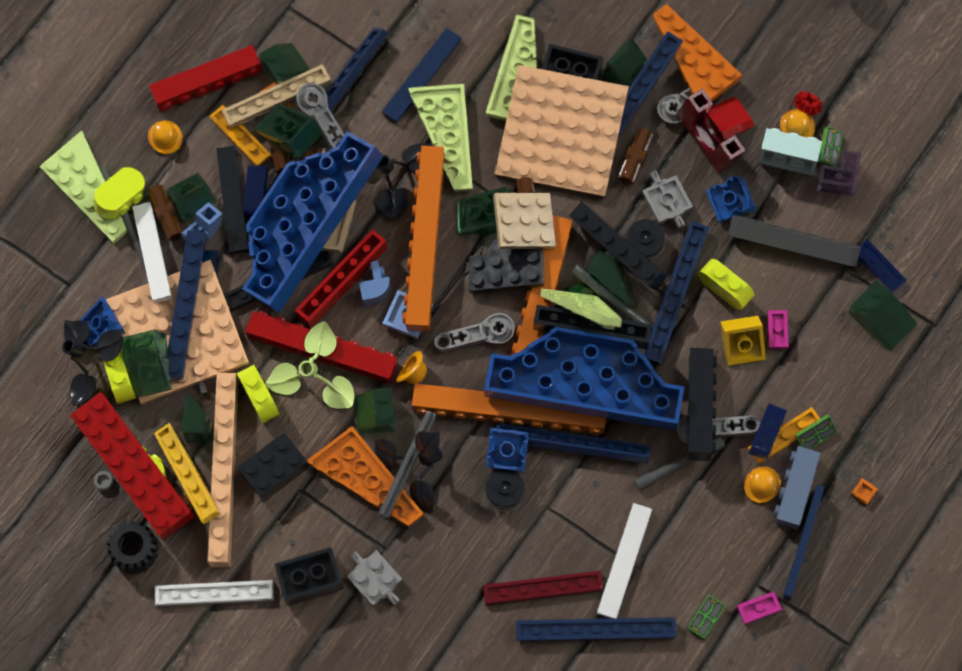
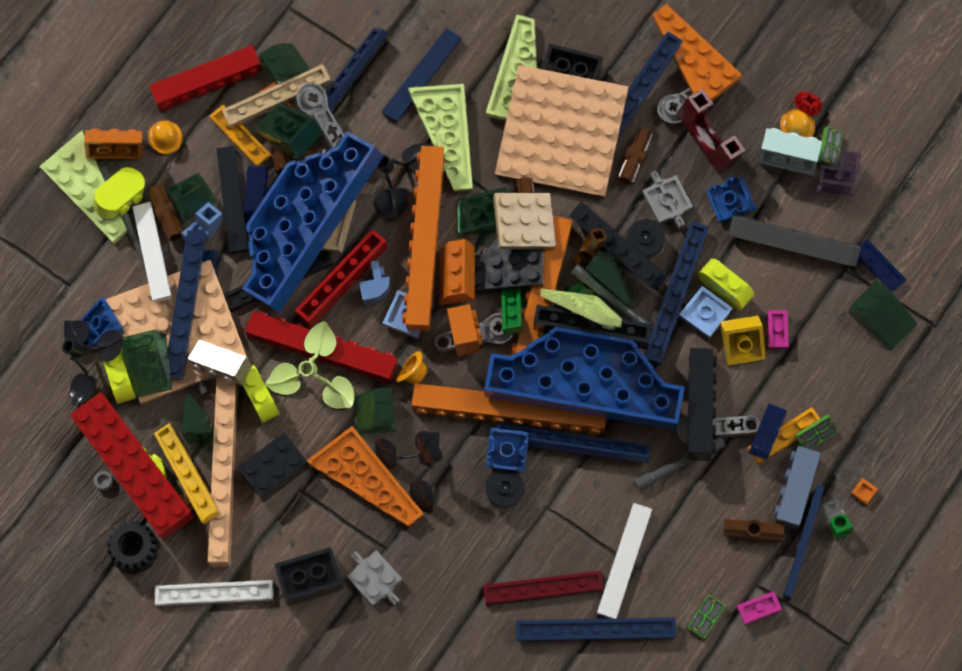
dark grey axle [379,411,437,518] -> none
clear green slope [605,38,647,88] -> none
red slope [707,97,755,141] -> none
light orange hat [744,467,781,503] -> none
none -> orange slope [84,129,143,159]
none -> brick [188,340,252,385]
none -> orange slope [439,239,475,305]
none -> orange brick [447,304,483,357]
none -> green plate [501,289,523,335]
none -> reddish brown piece [572,227,607,270]
none -> light blue plate [679,286,733,339]
none -> reddish brown piece [723,519,784,542]
none -> leg [821,499,853,540]

